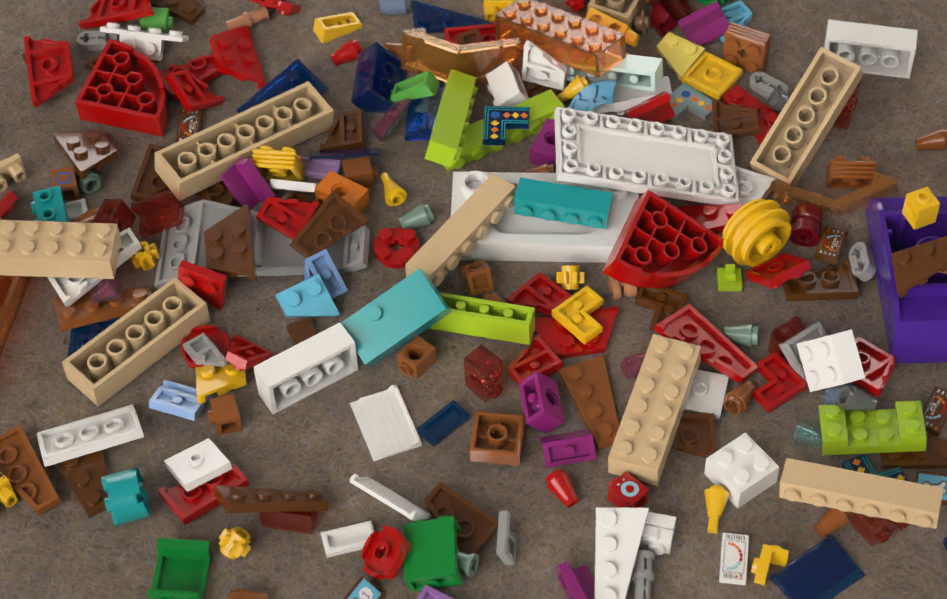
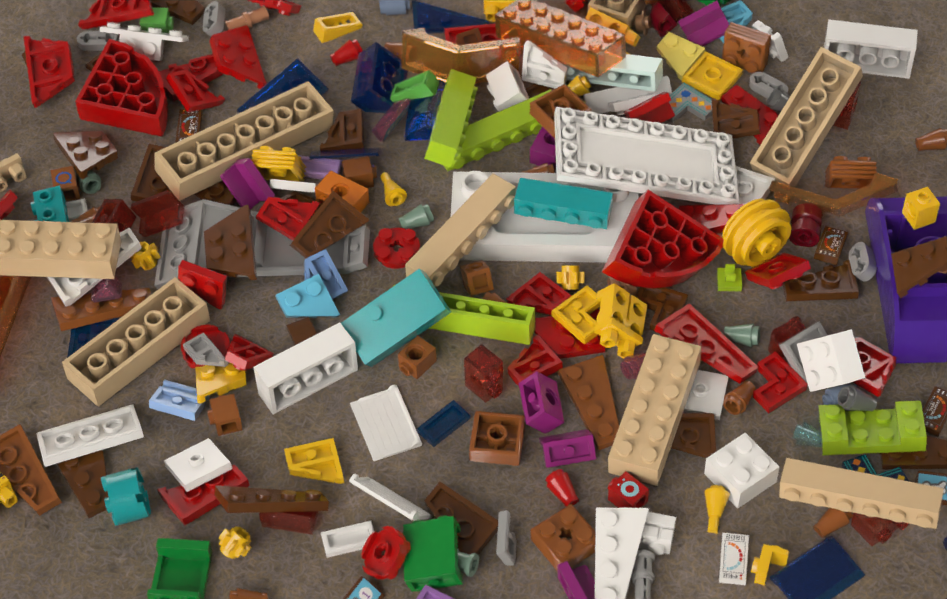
tile [483,106,530,146] -> none
dark azure tile [569,80,617,112] -> none
none -> light grey beam [203,1,226,37]
none -> yellow wing [284,438,344,484]
none -> dark orange brick [530,84,592,138]
none -> dark orange brick [530,504,596,570]
none -> yellow hips [594,283,647,359]
none -> white wing [752,20,789,62]

